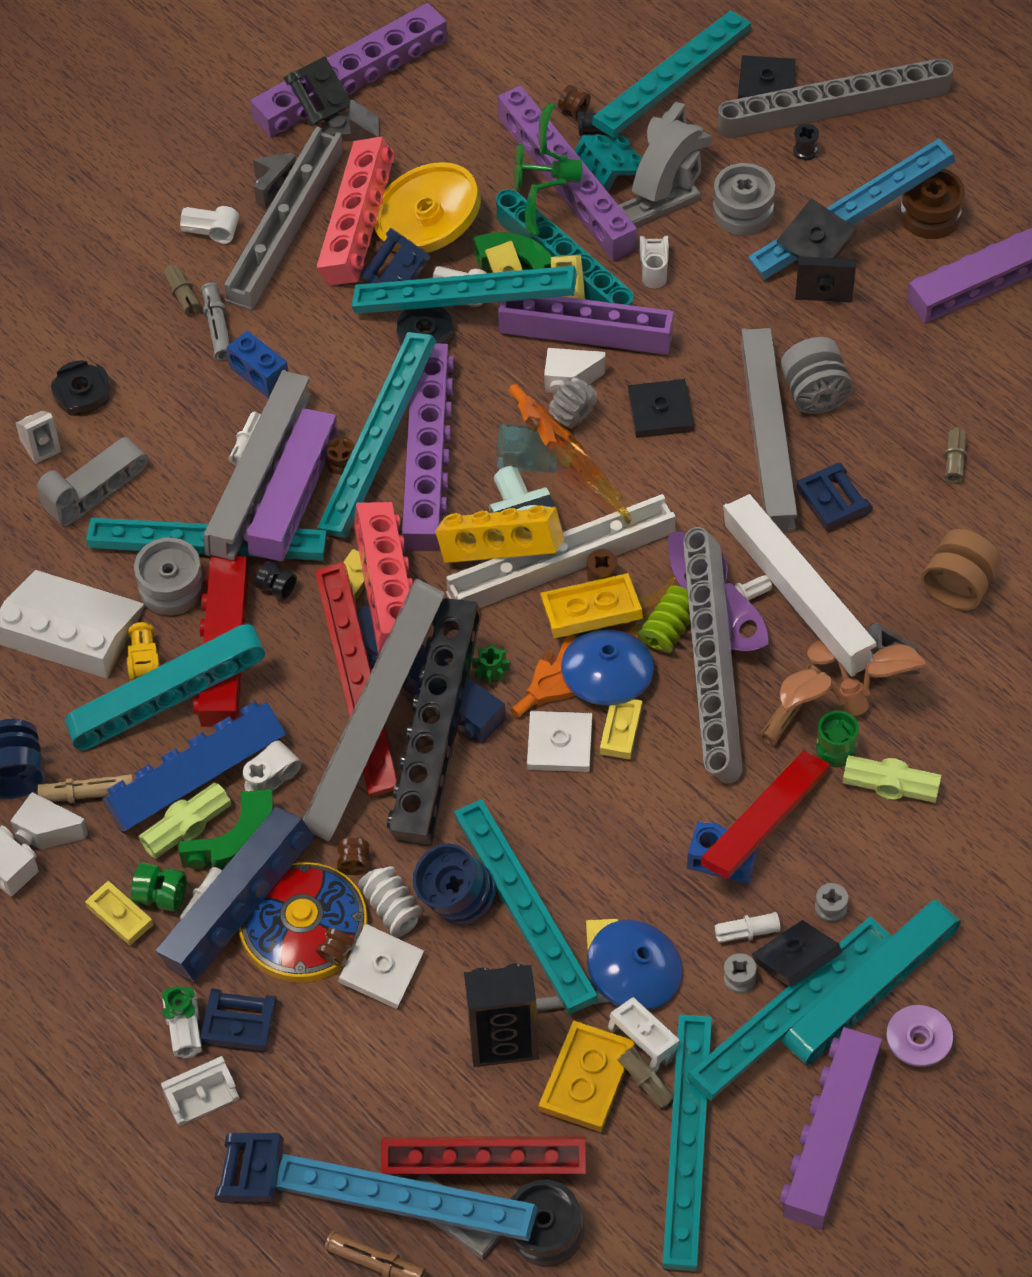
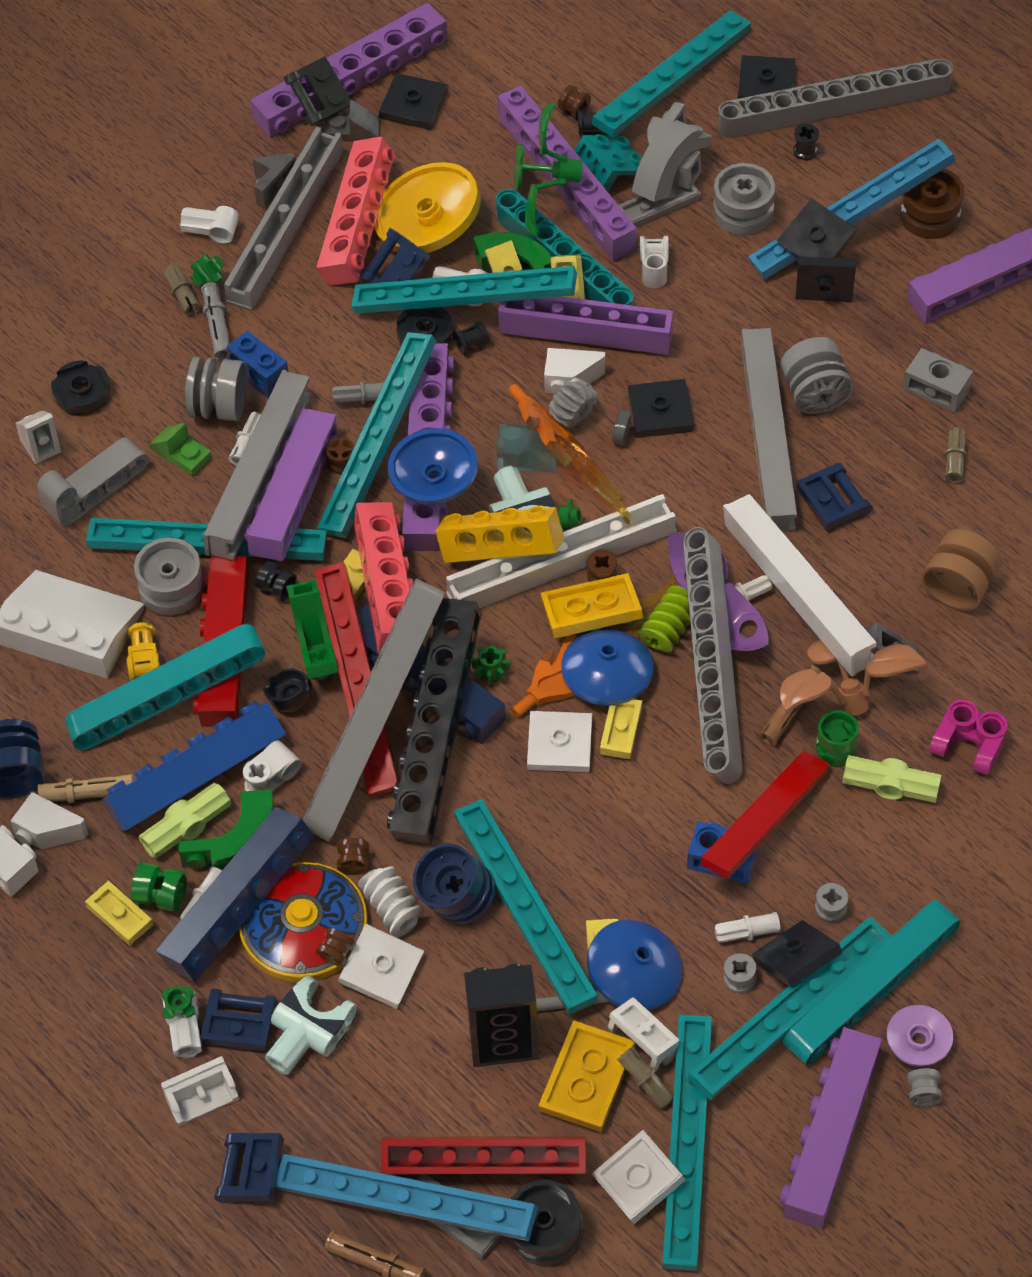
none -> bright green slope [149,423,212,477]
none -> light grey wheel [185,356,247,422]
none -> green gear [189,254,225,287]
none -> black hair [263,668,312,712]
none -> light aqua connector [265,976,357,1075]
none -> green arch [286,579,338,679]
none -> light grey axle [332,381,384,405]
none -> black plate [379,73,448,130]
none -> blue dish [388,428,478,504]
none -> black bush [453,320,490,354]
none -> green plate [558,499,582,529]
none -> white plate [591,1130,686,1224]
none -> dark grey tile [612,409,632,445]
none -> light grey brick [903,348,973,413]
none -> light grey wheel [907,1068,943,1107]
none -> dark pink piece [929,699,1008,776]

